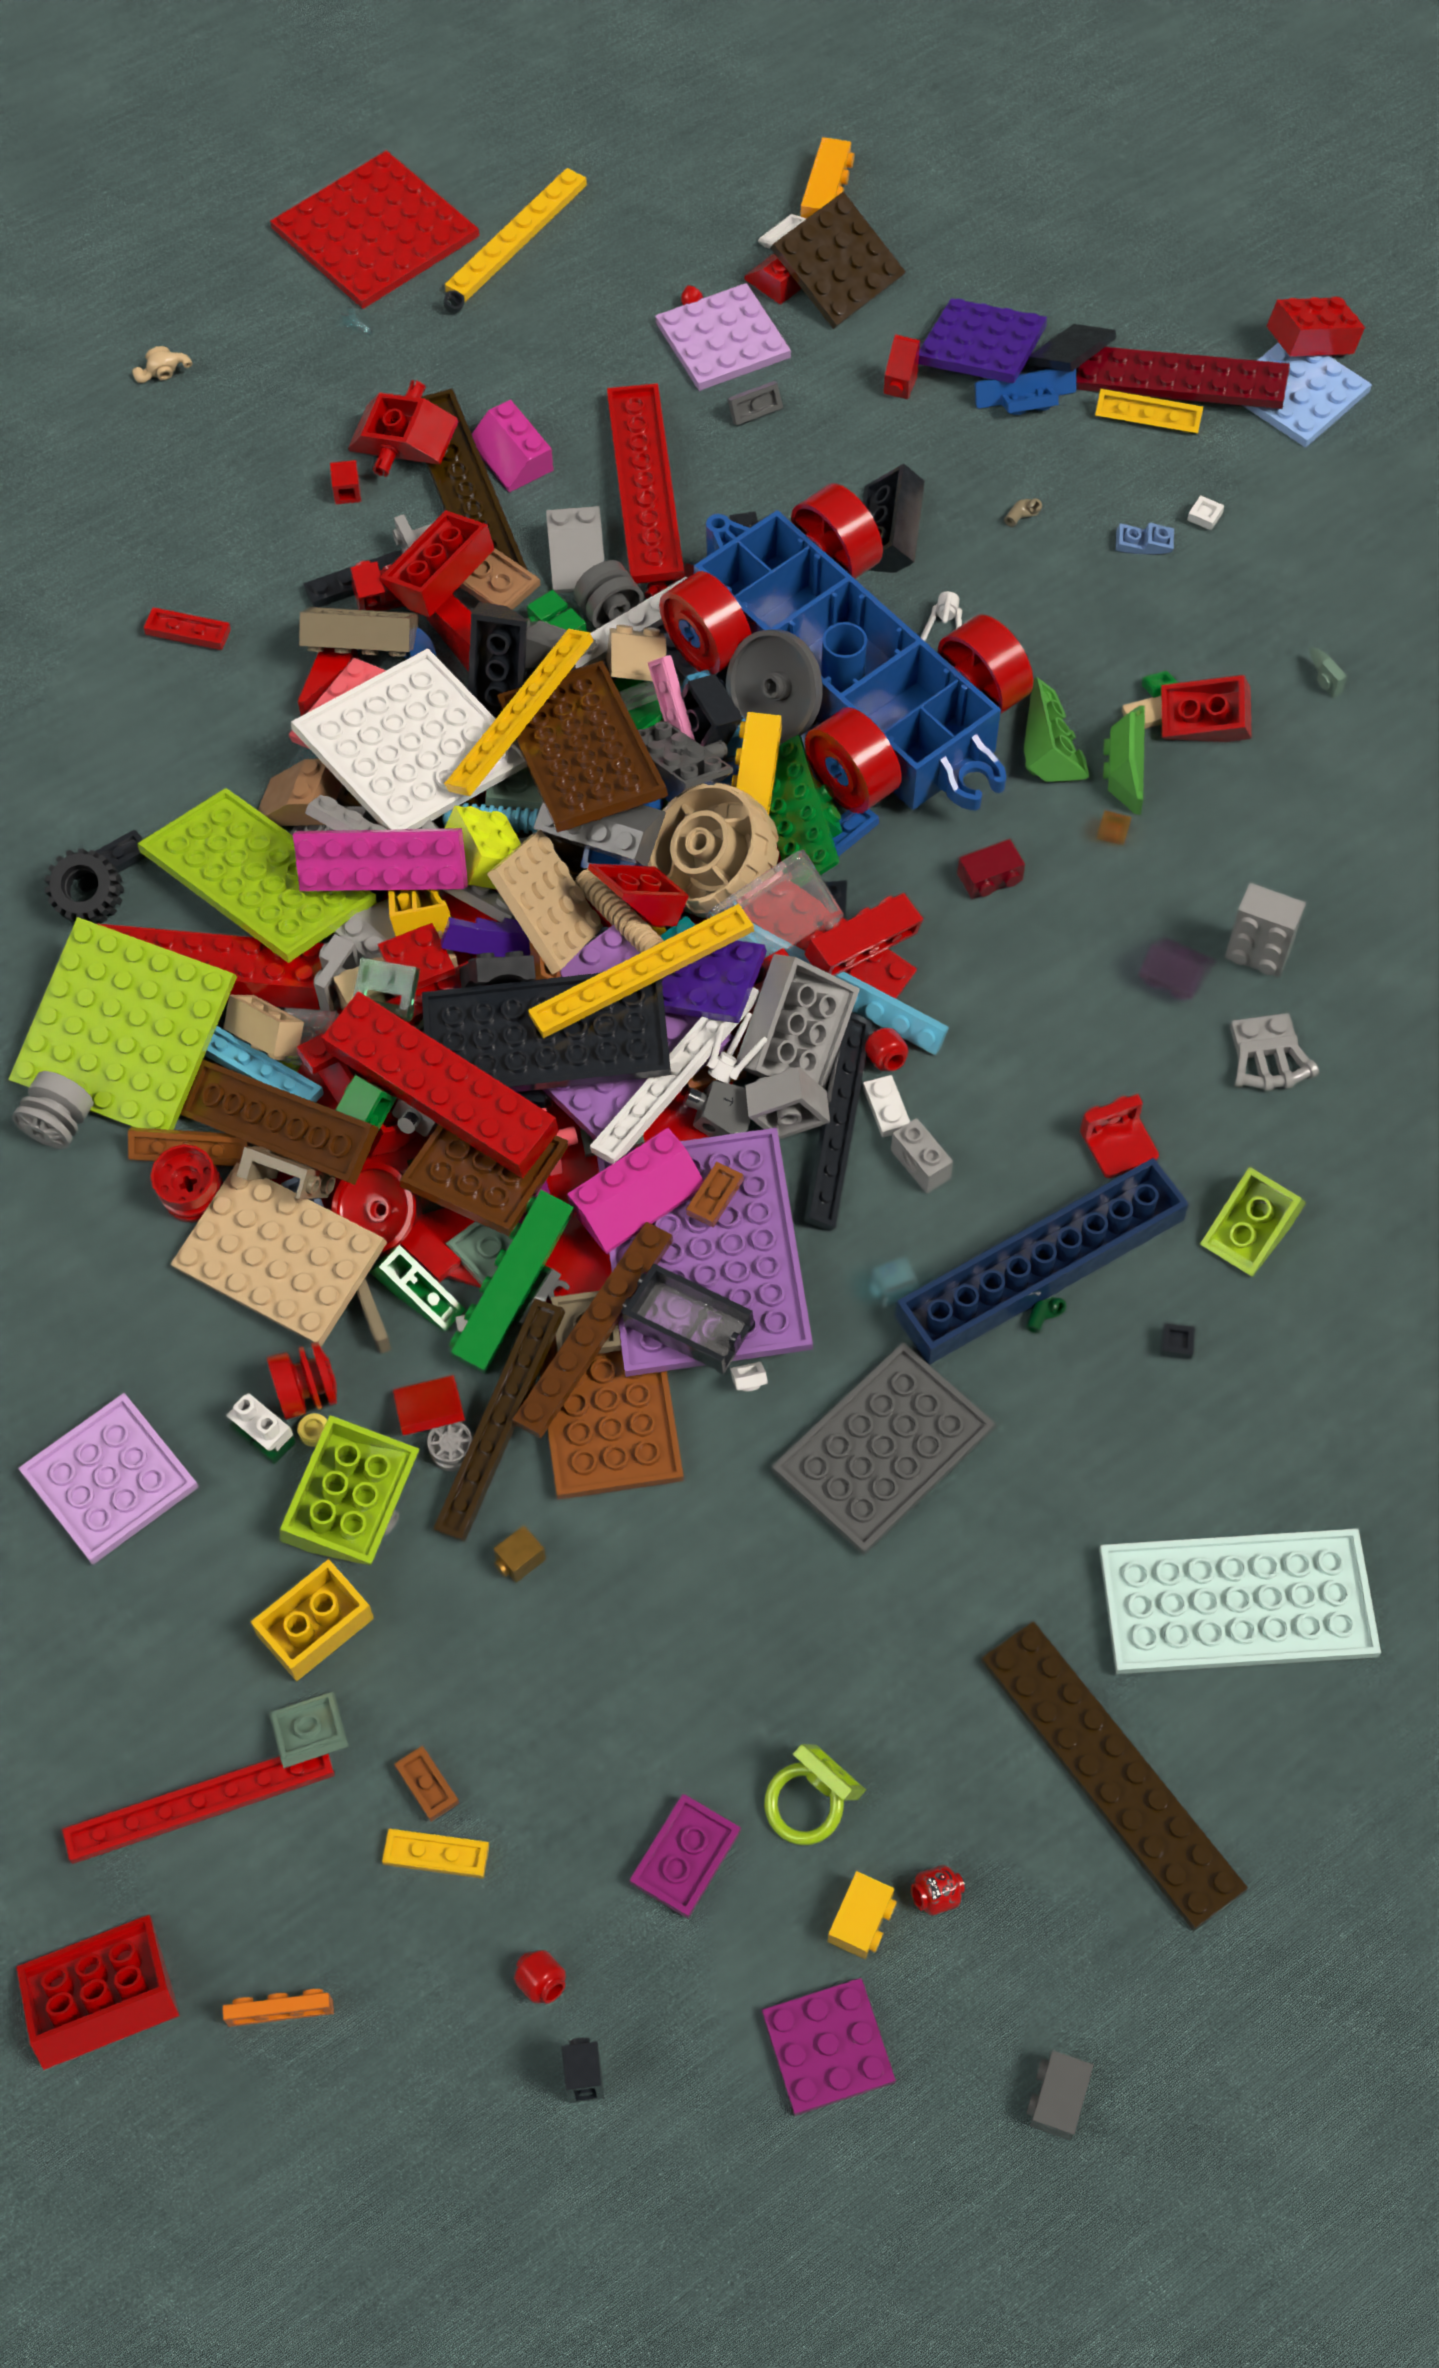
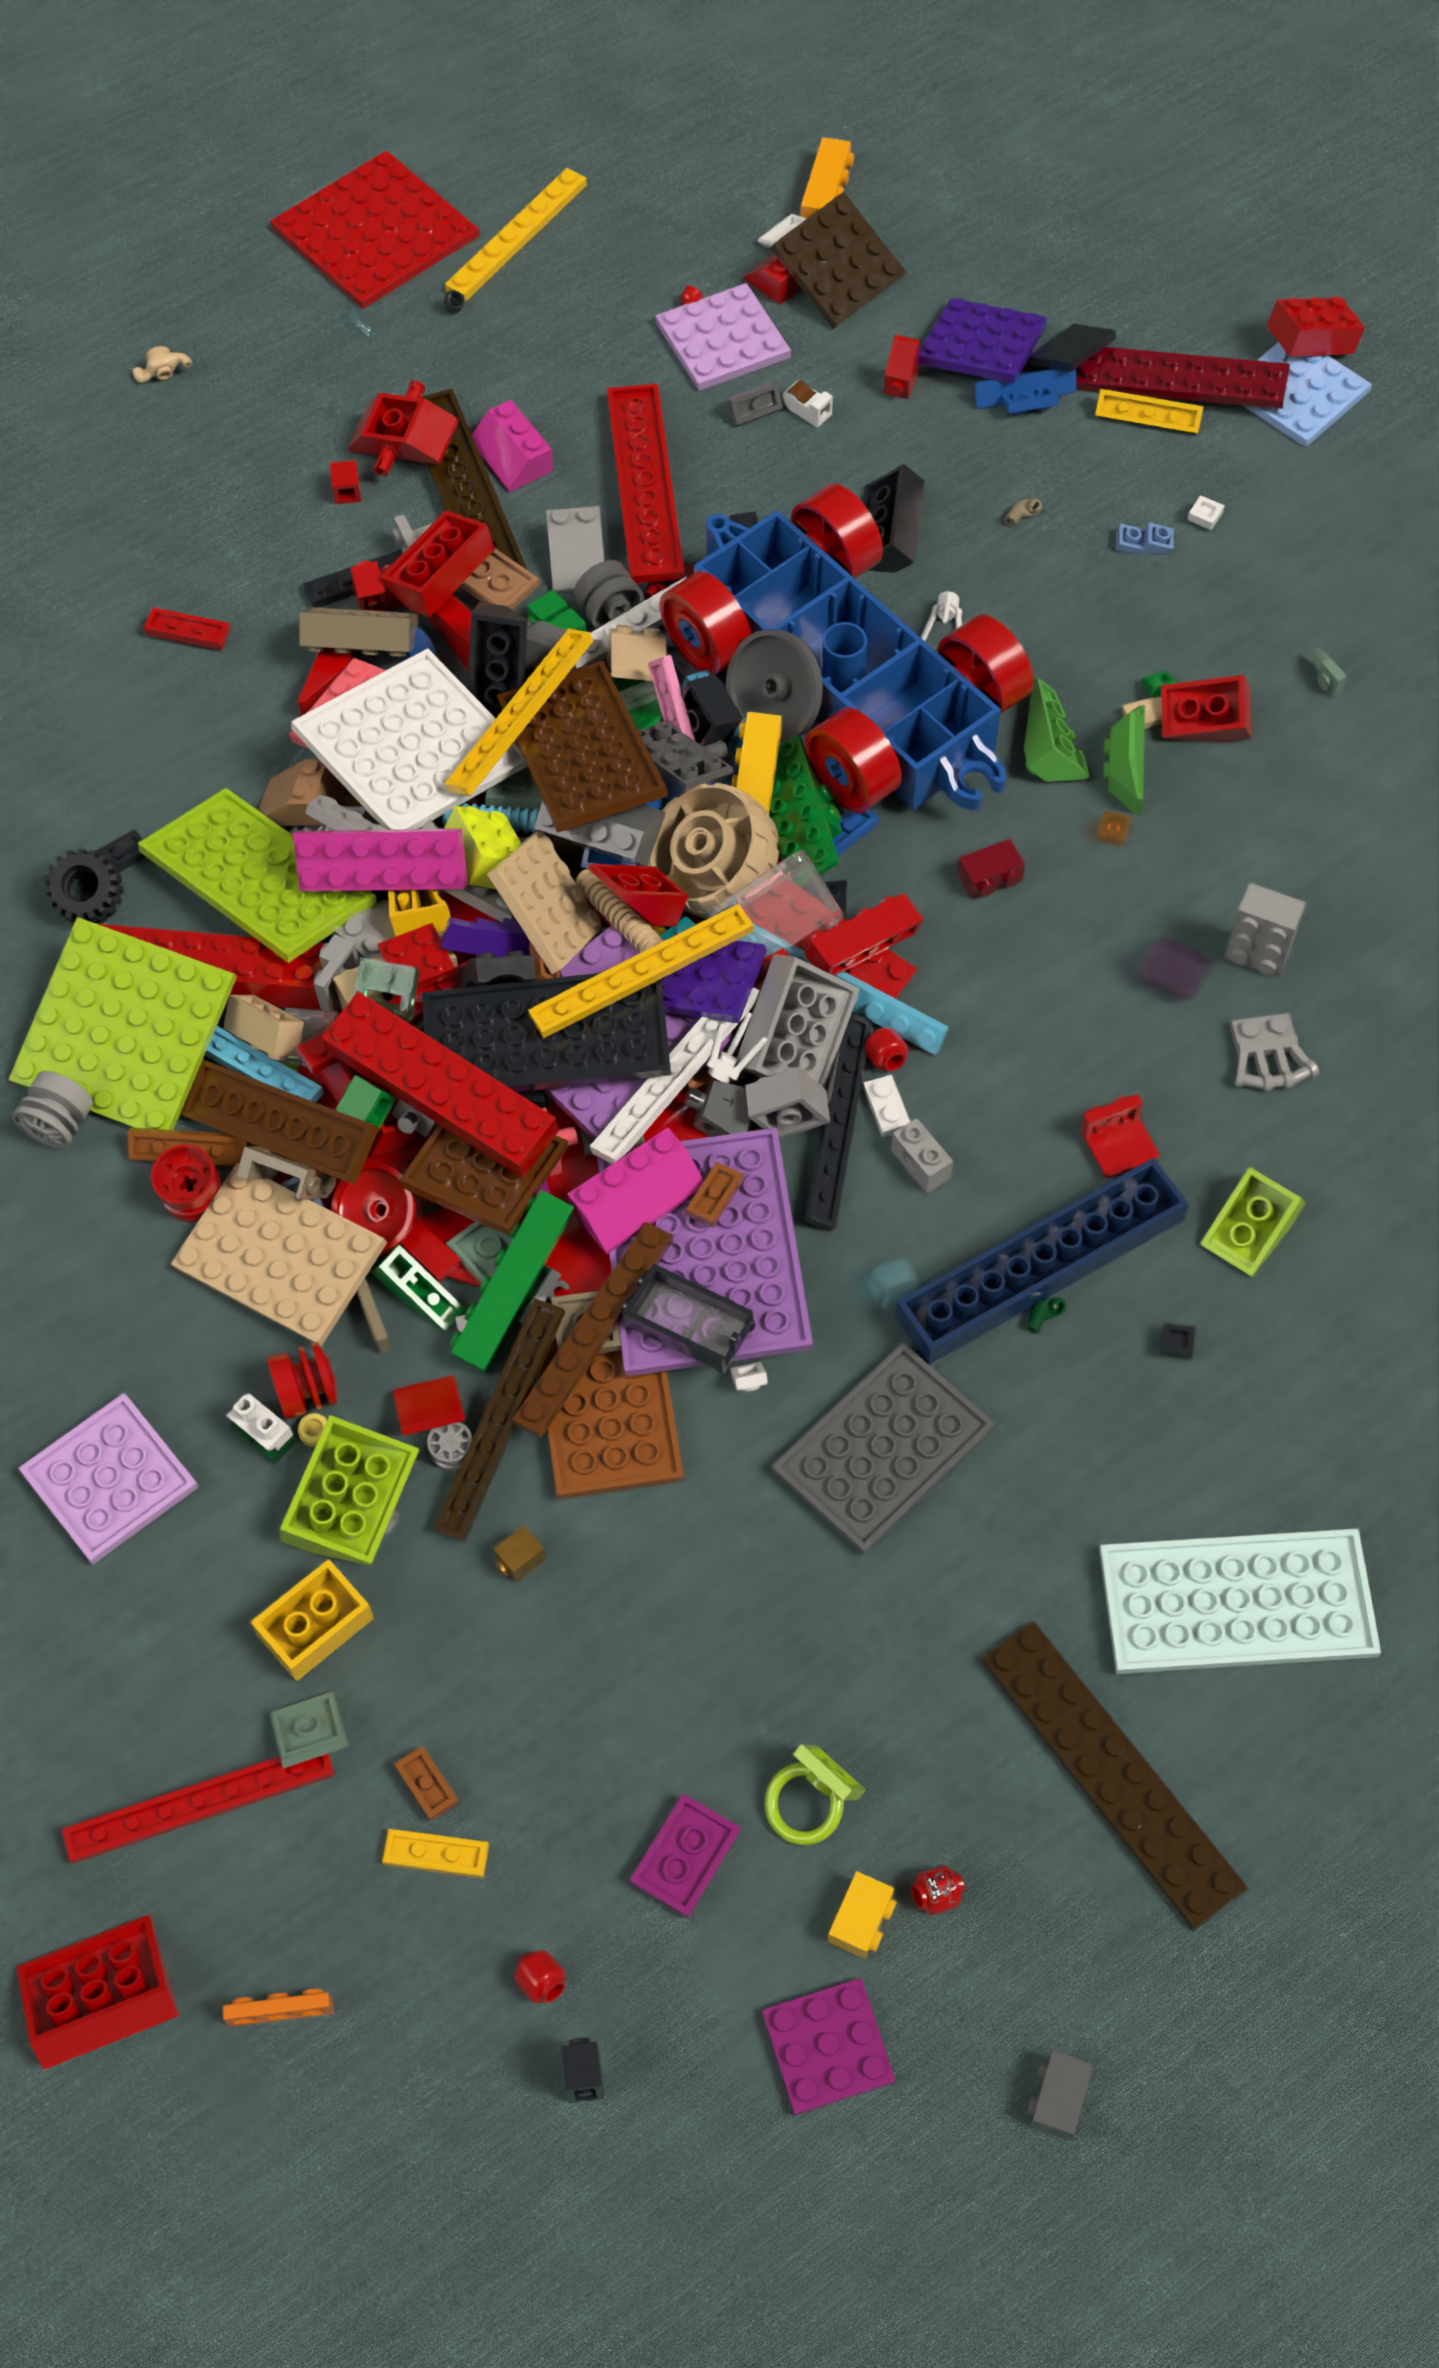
none -> white leg [782,380,833,428]

